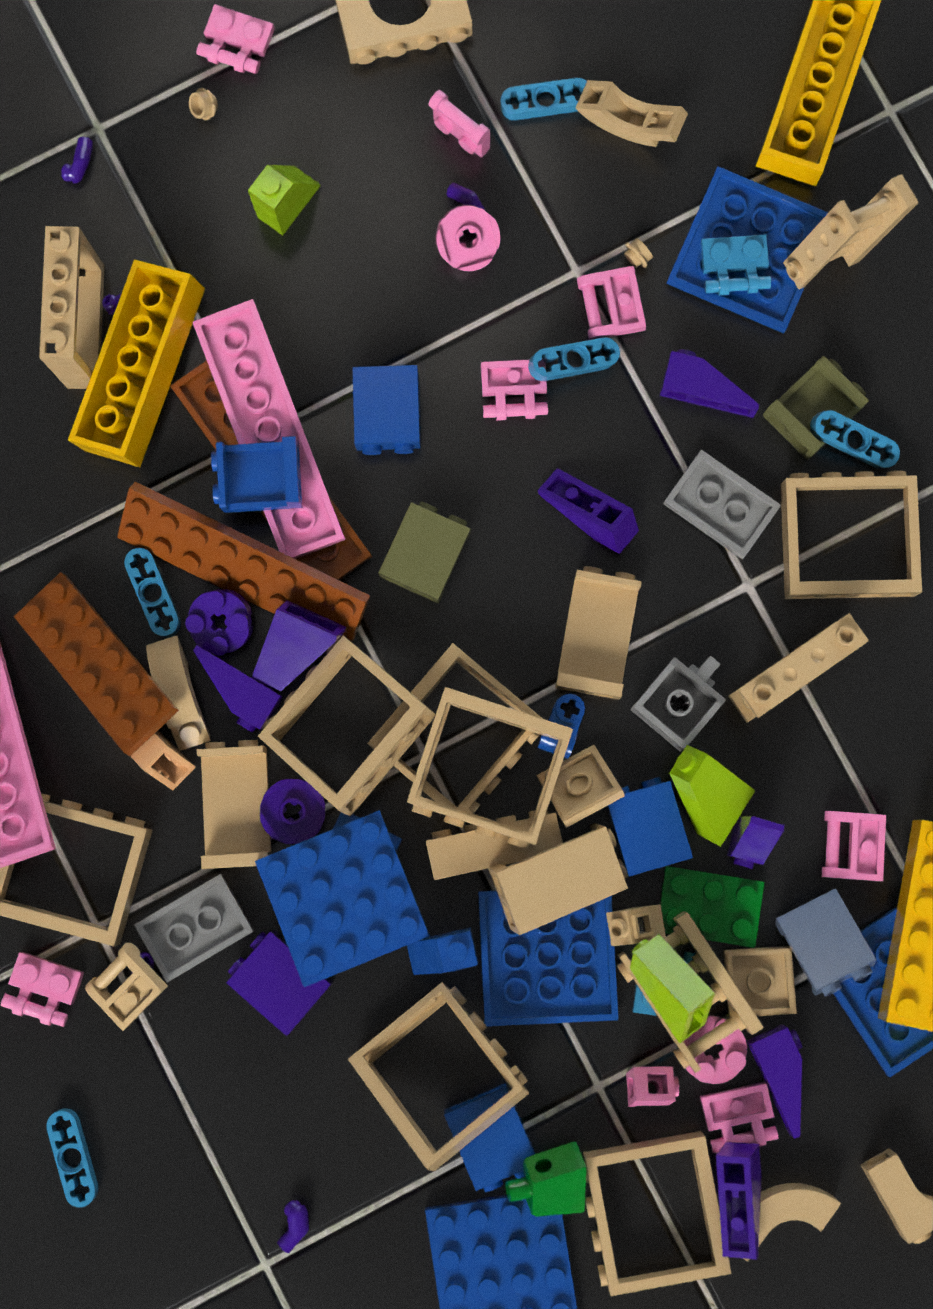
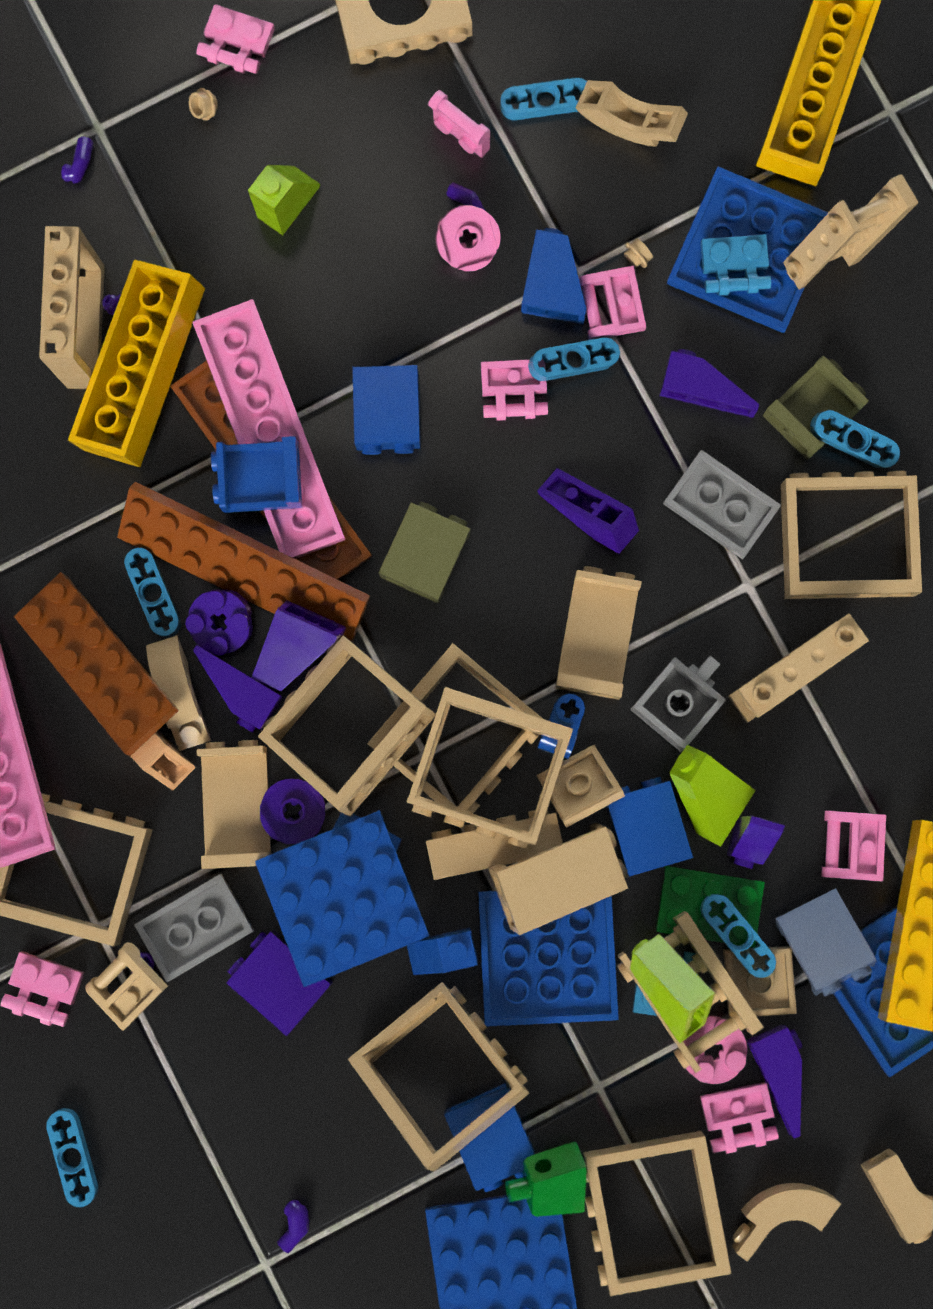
tan window [606,904,666,946] -> none
bright pink brick [626,1066,679,1107] -> none
dark purple slope [716,1142,761,1259] -> none
none -> blue slope [521,228,586,324]
none -> dark azure beam [701,894,776,978]

